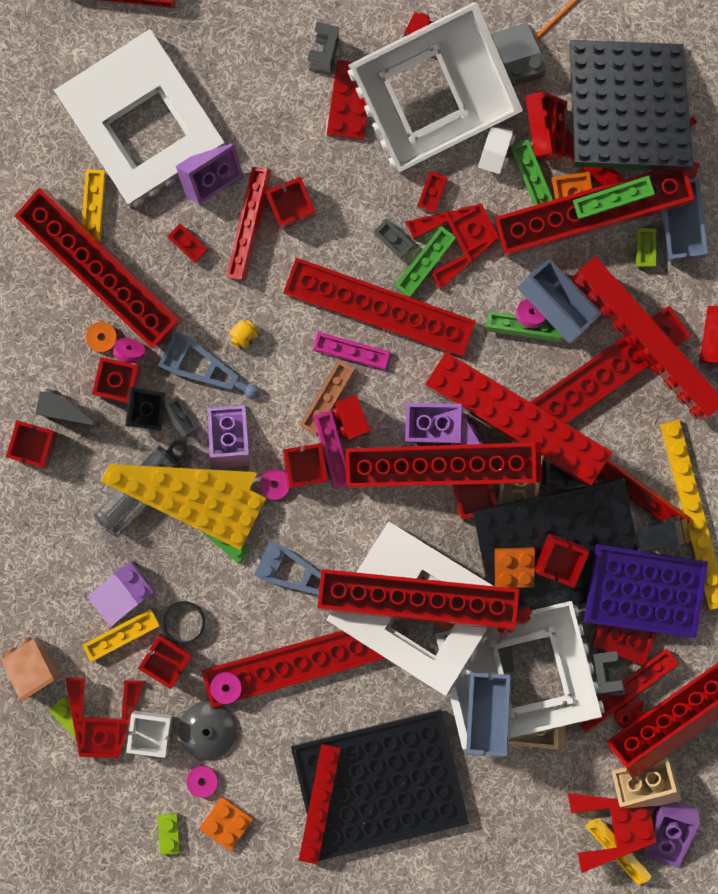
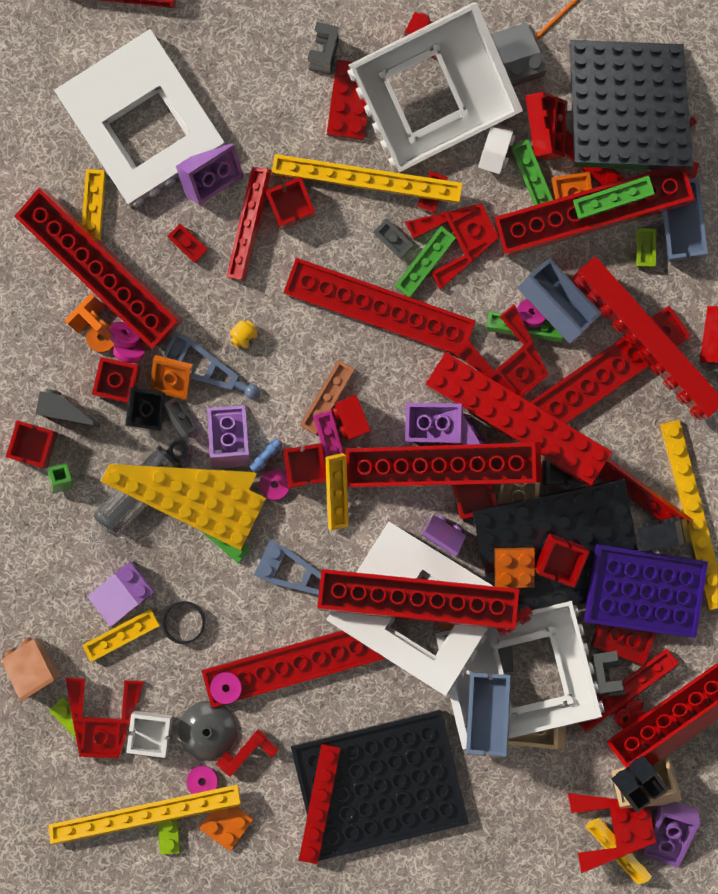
red piece [138,634,194,689] -> none
dark pink tile [313,332,391,370] -> none
none -> bright green brick [47,463,72,494]
none -> yellow plate [49,785,242,845]
none -> orange bracket [64,293,113,341]
none -> dark pink piece [109,321,140,348]
none -> orange plate [150,355,193,400]
none -> red beam [215,728,279,777]
none -> medium blue plate [249,438,282,473]
none -> yellow plate [271,154,463,203]
none -> yellow plate [325,453,349,531]
none -> medium lavender slope [421,514,466,556]
none -> red wing [455,304,549,397]
none -> black piece [611,755,669,813]

